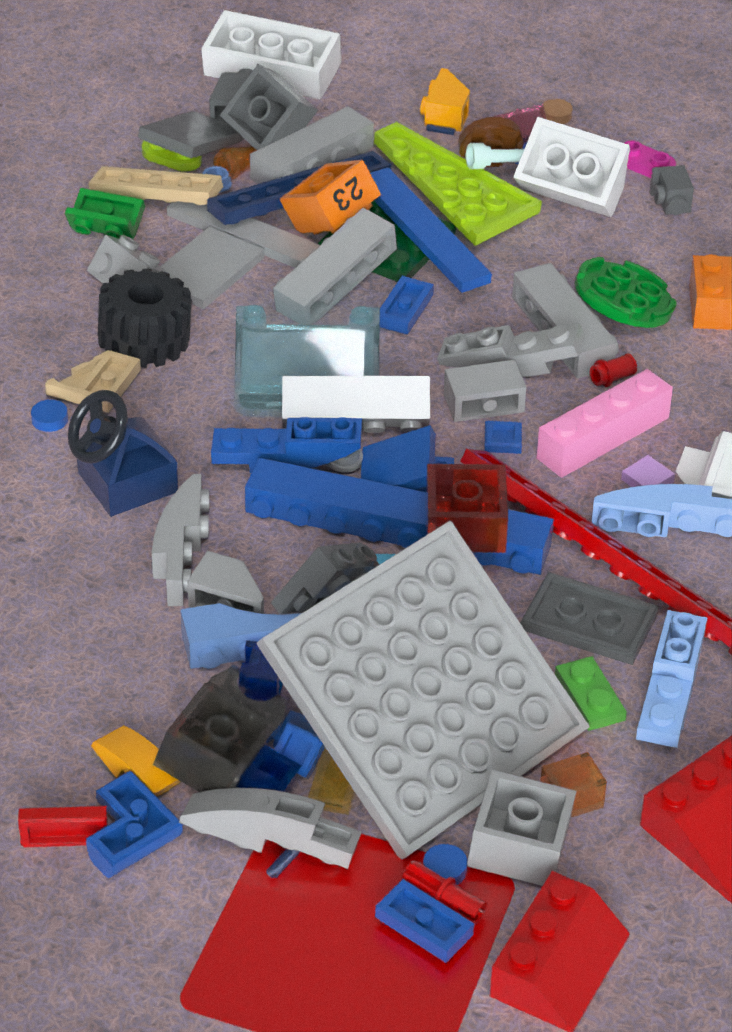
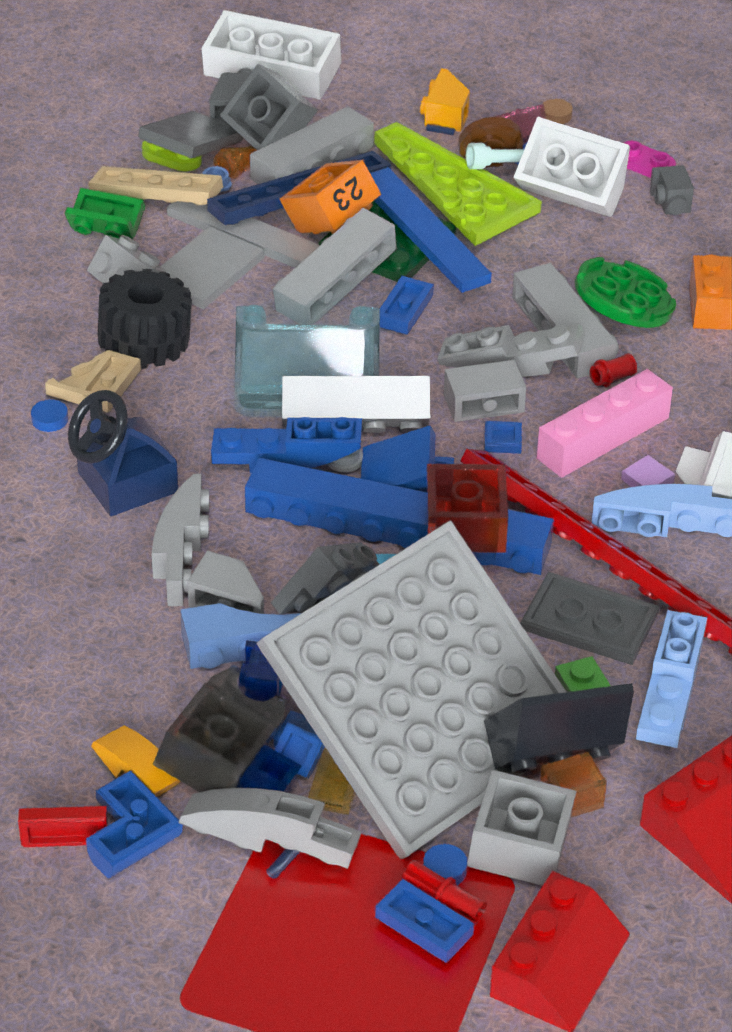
none -> black slope [484,683,634,774]

